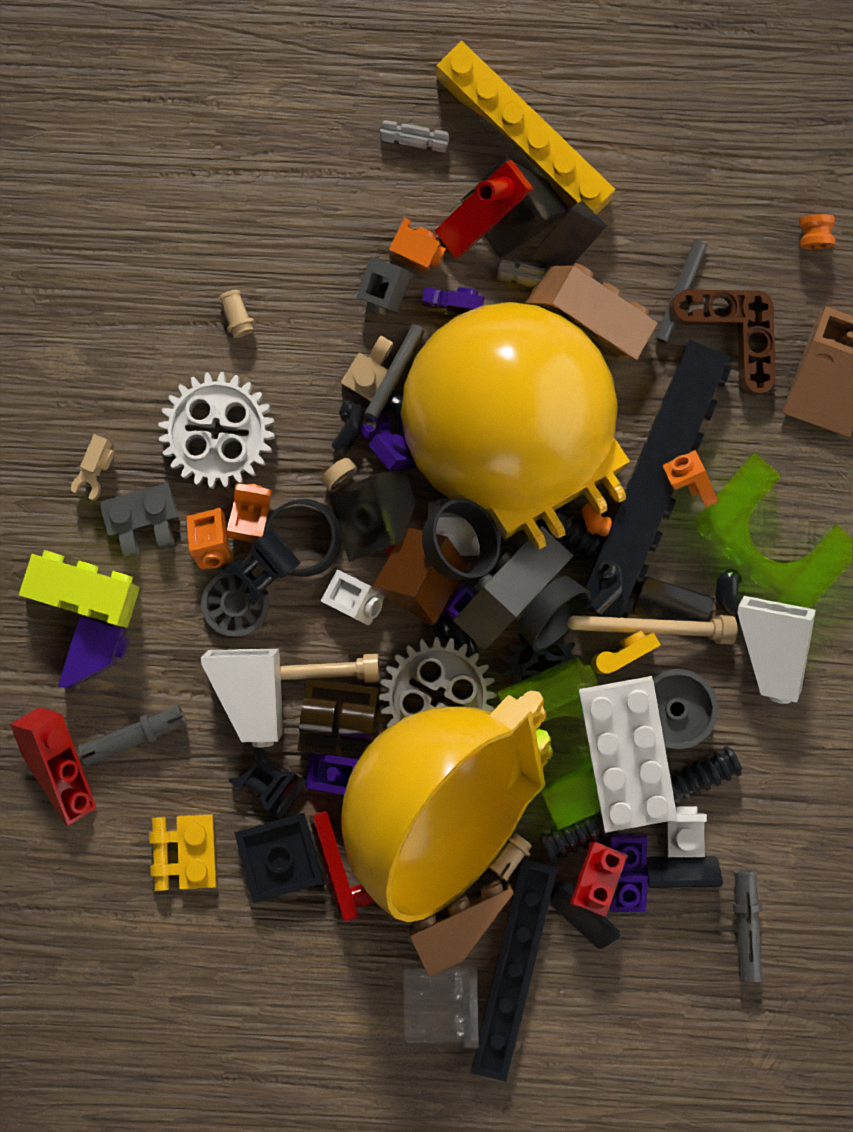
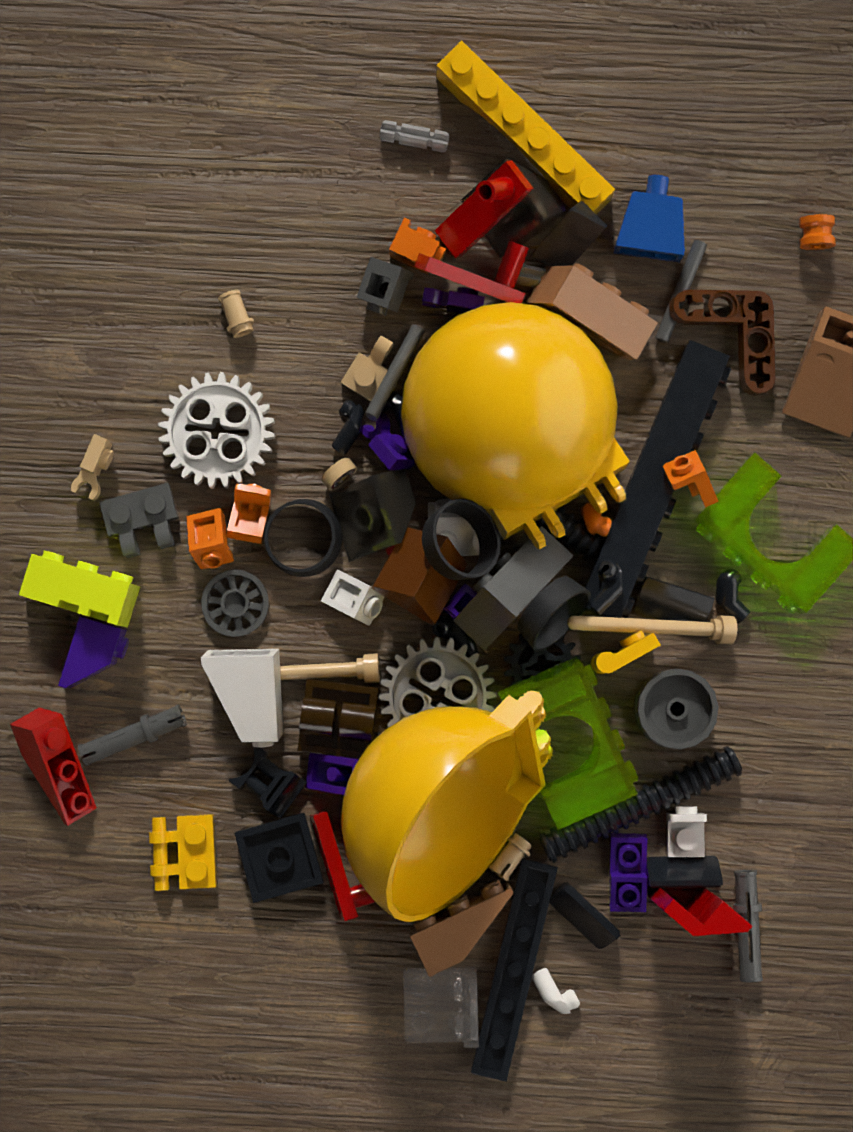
black piece [224,529,301,605] -> none
red hips [570,841,627,917] -> none
white plate [579,676,678,833] -> none
white slope [737,596,816,704] -> none
none -> red piece [414,241,529,303]
none -> white arm [532,968,580,1014]
none -> blue torso [613,175,685,263]
none -> red slope [648,887,753,936]

